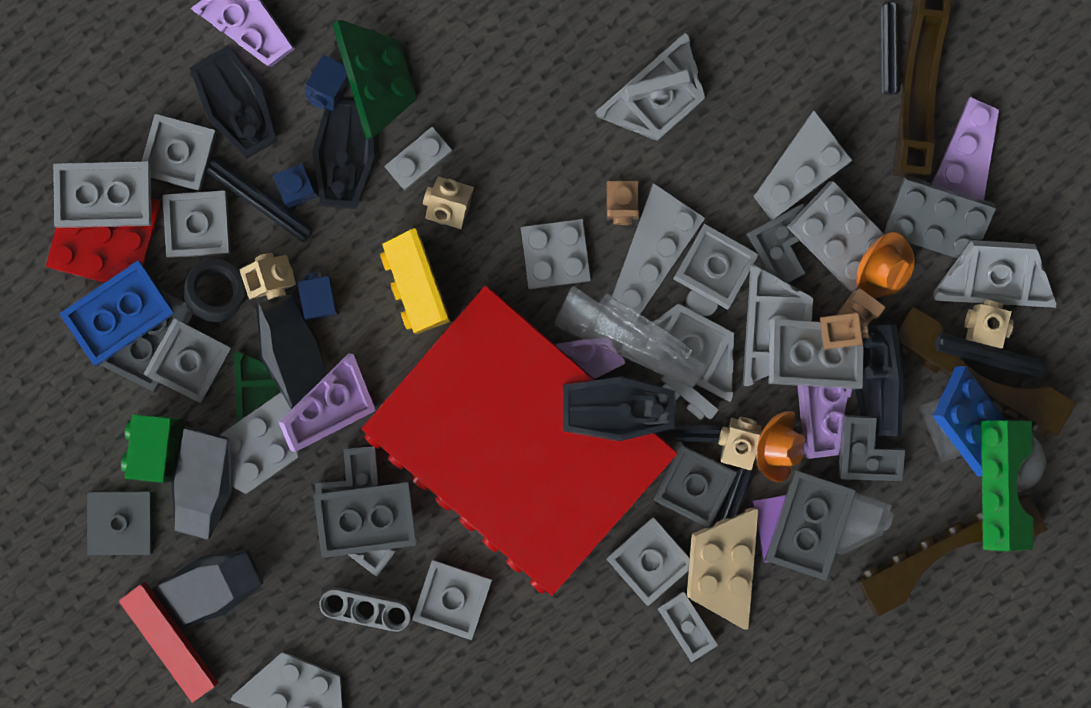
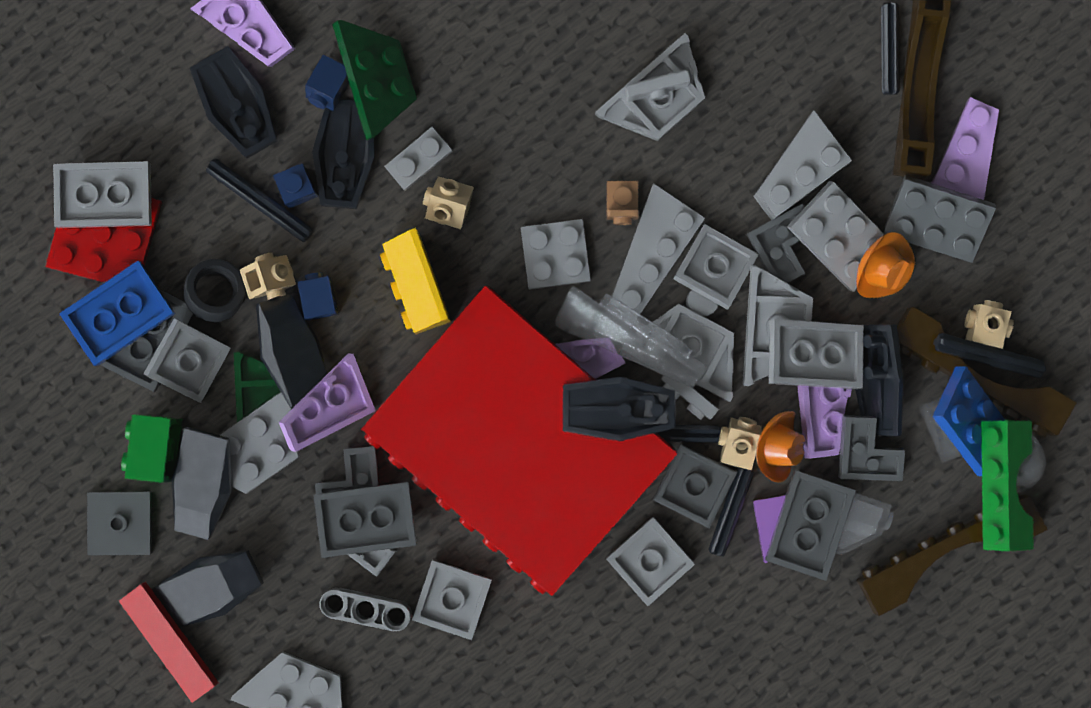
light grey plate [142,114,217,192] -> none
light grey plate [163,191,231,258] -> none
light grey plate [657,591,718,662] -> none
tan wing [687,507,758,629] -> none
medium nougat bracket [820,313,869,350] -> none
medium nougat bracket [836,288,885,325] -> none
light grey wing [933,240,1056,308] -> none

